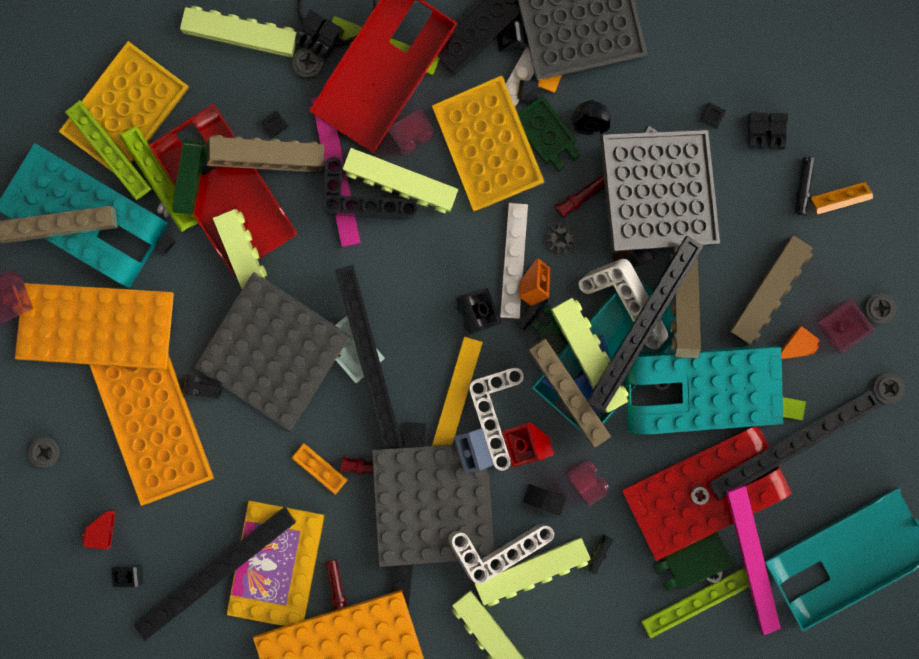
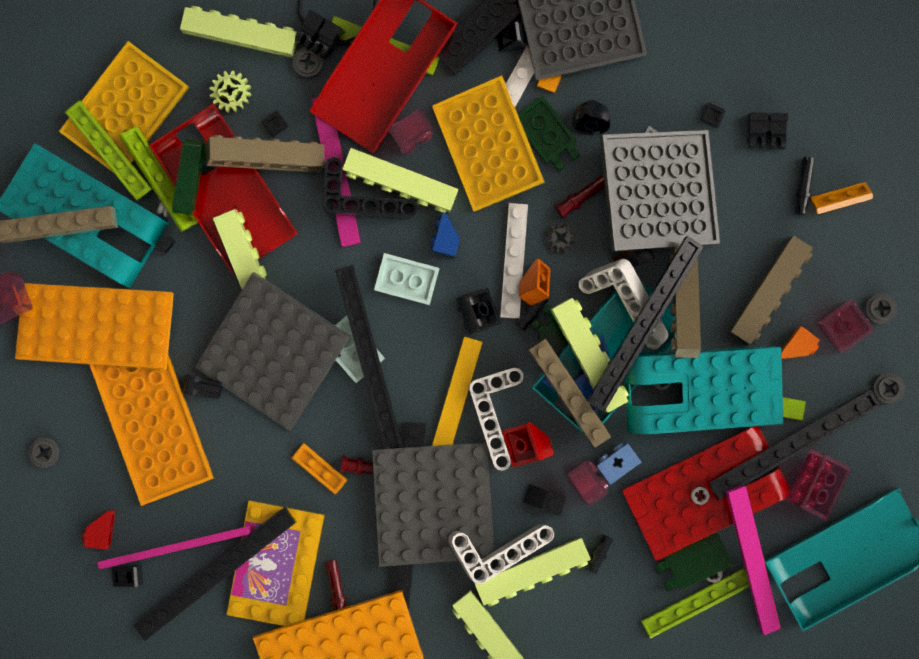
sand blue brick [454,428,493,474] -> none
black tile [517,80,539,101] -> none
none -> dark pink tile [97,526,252,569]
none -> yellowish green gear [209,71,252,113]
none -> light aqua plate [374,253,440,305]
none -> blue slope [430,213,460,258]
none -> medium blue brick [595,442,642,485]
none -> clear pink brick [786,449,851,521]

